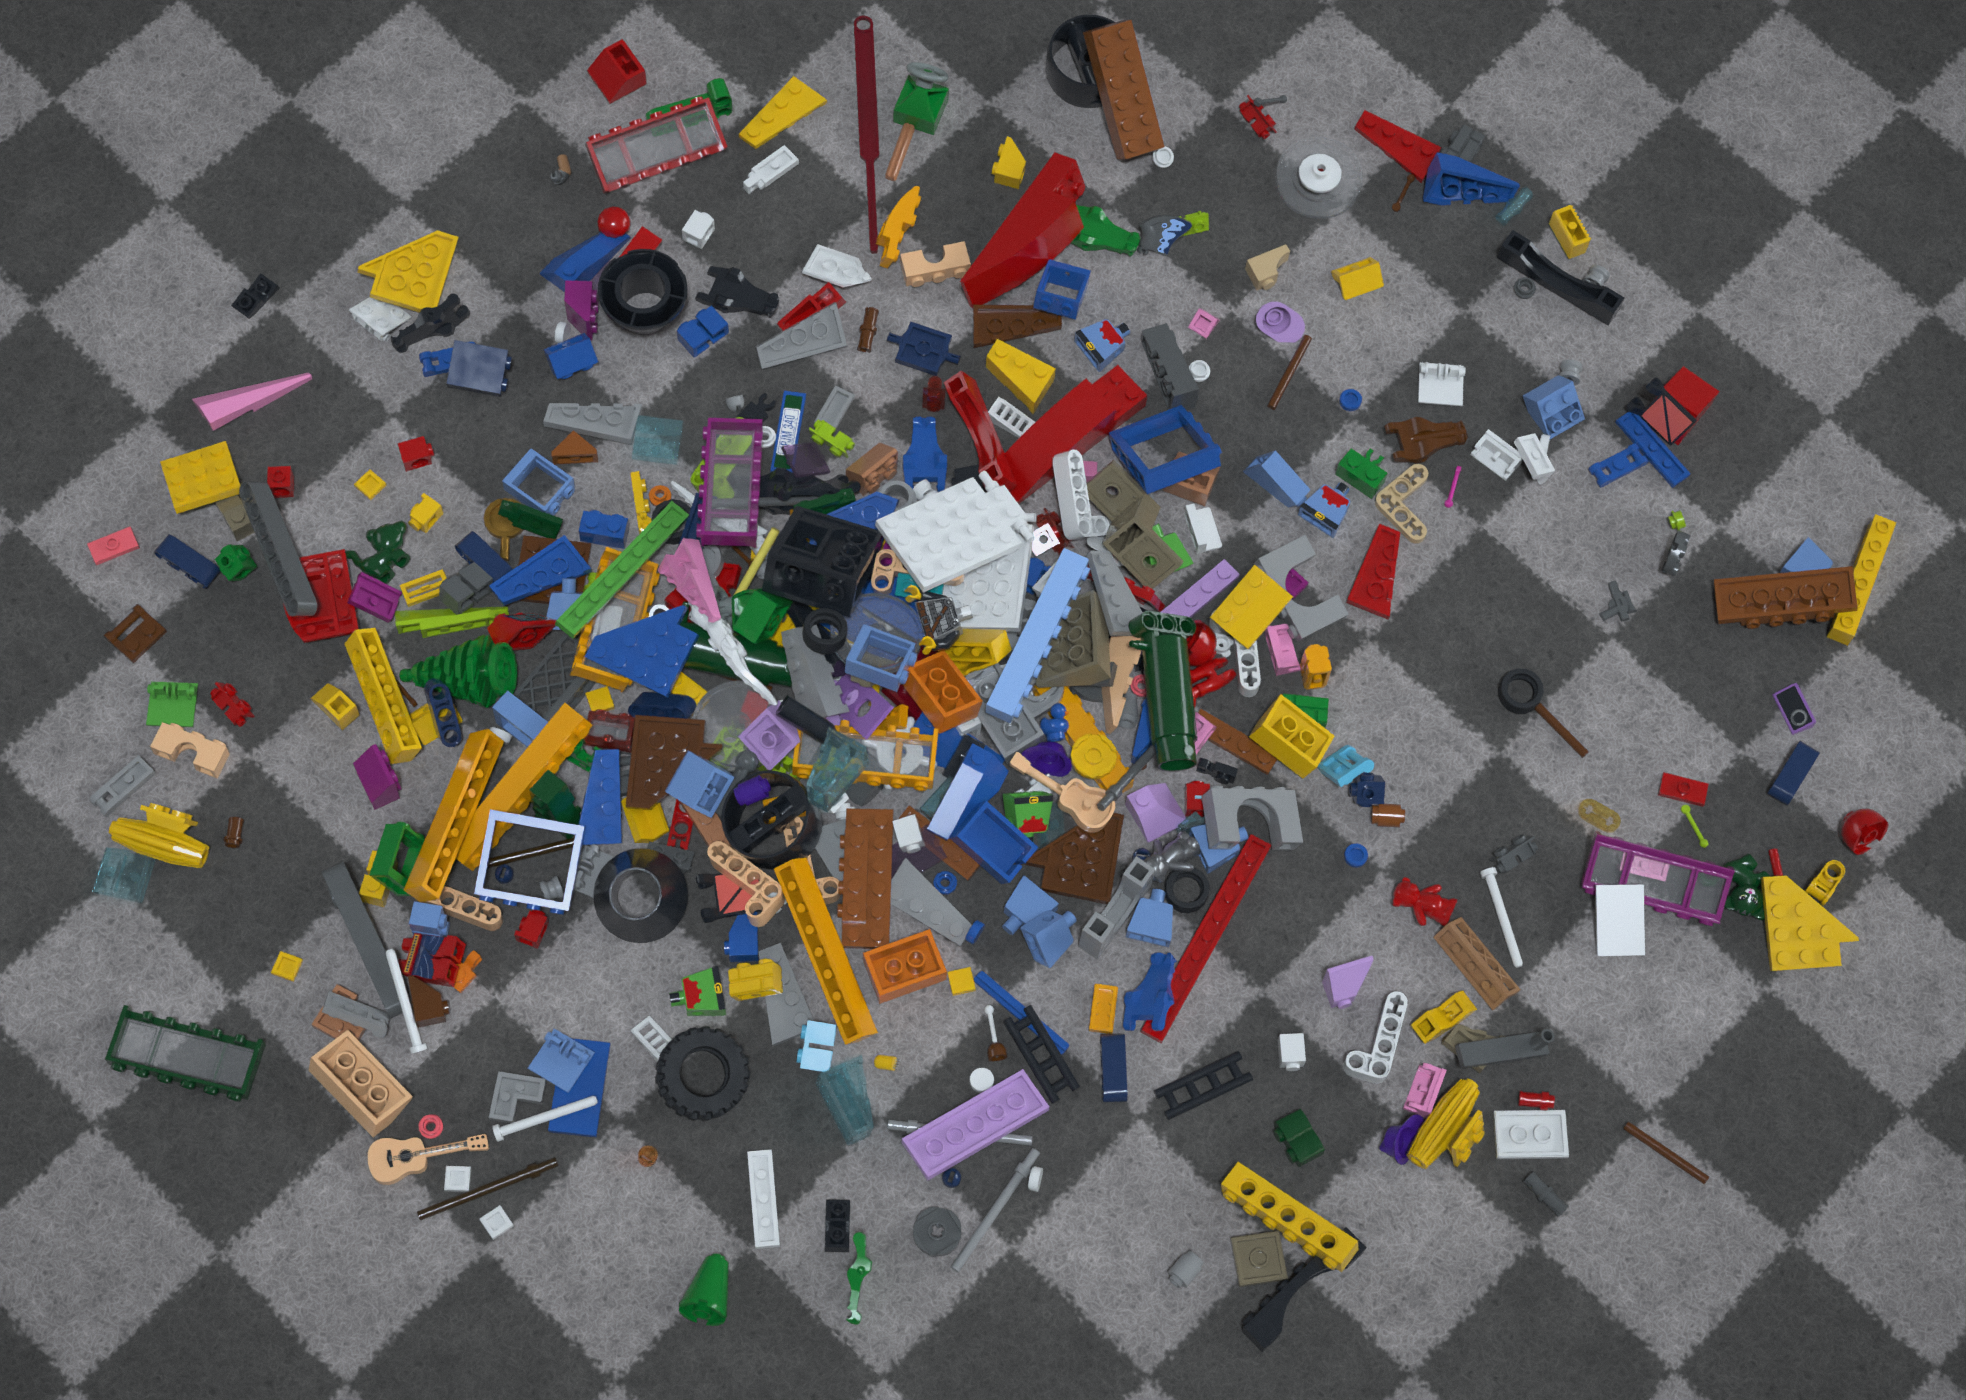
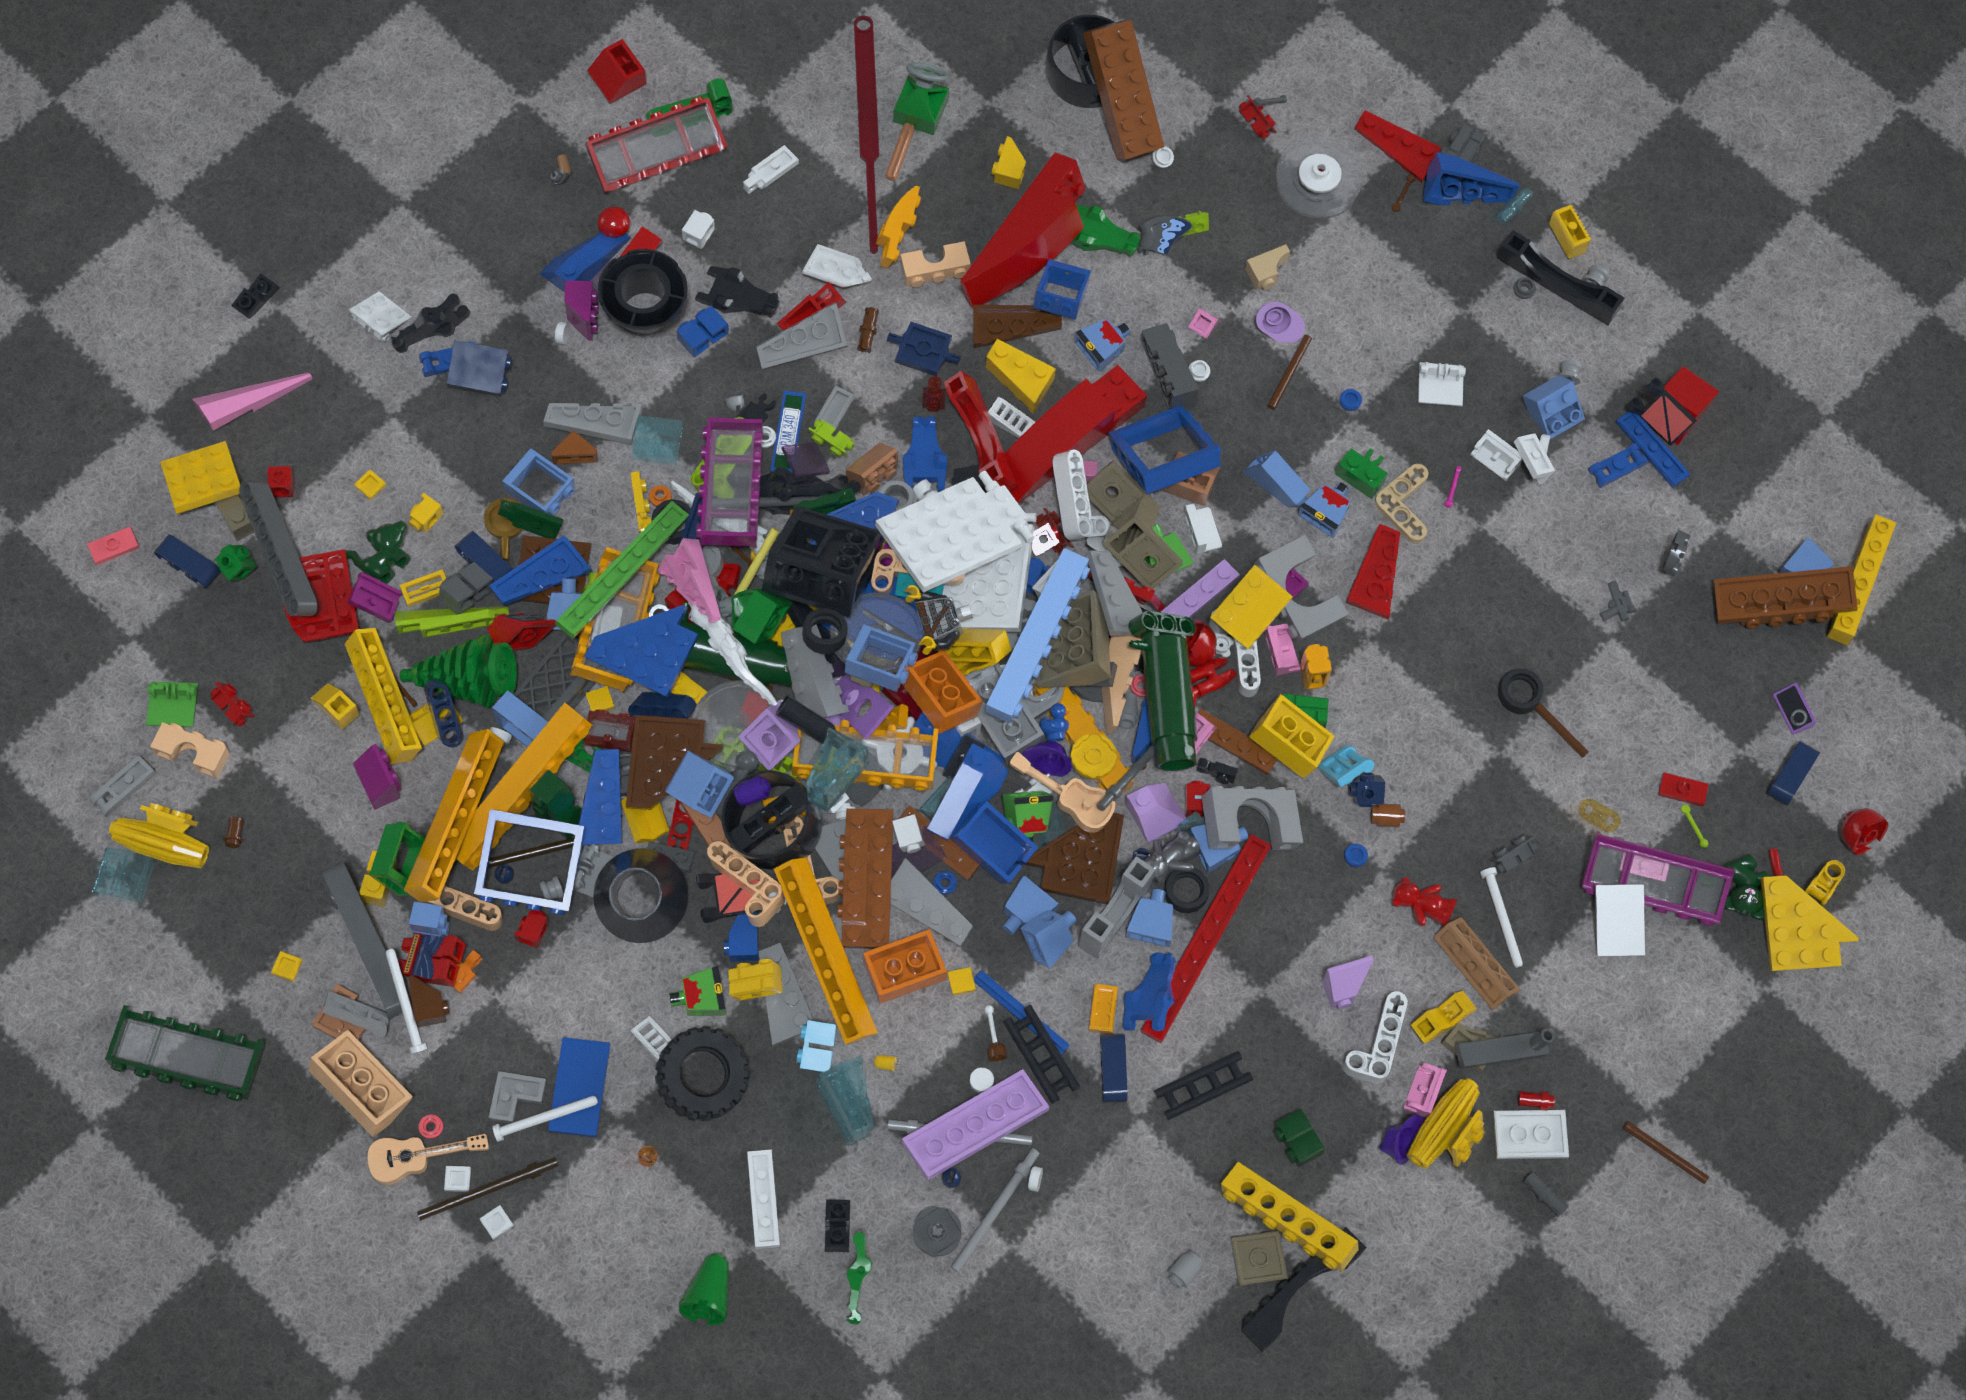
reddish brown plate [103,604,167,664] -> none
yellow wing [357,230,458,313] -> none
red brick [397,436,434,472] -> none
medium blue hinge [528,1029,595,1093] -> none
blue brick [543,333,598,379] -> none
blue brick [579,510,629,549] -> none
yellow wing [739,76,827,149] -> none
blue tile [965,920,985,945] -> none
white brick [1277,1033,1306,1071] -> none
yellow panel [1331,257,1384,300] -> none
reddish brown animal [1384,417,1468,464] -> none
lime plate [1668,510,1686,531] -> none

